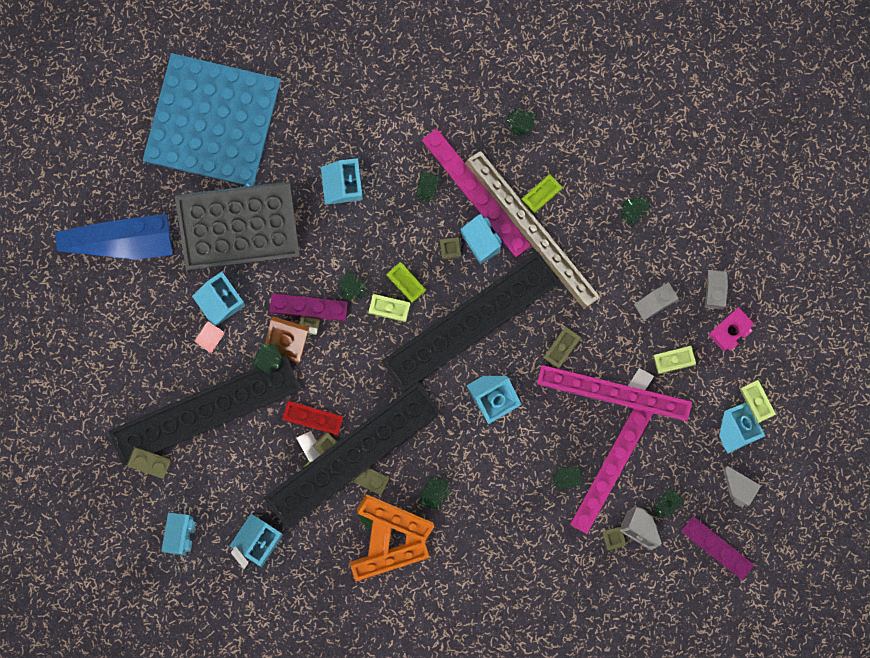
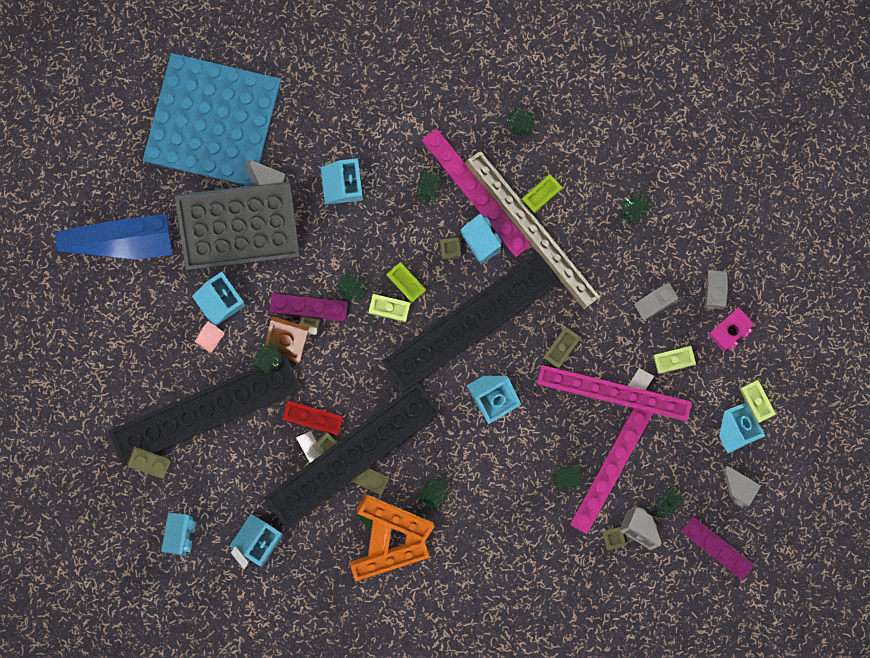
none -> light grey slope [244,160,285,186]

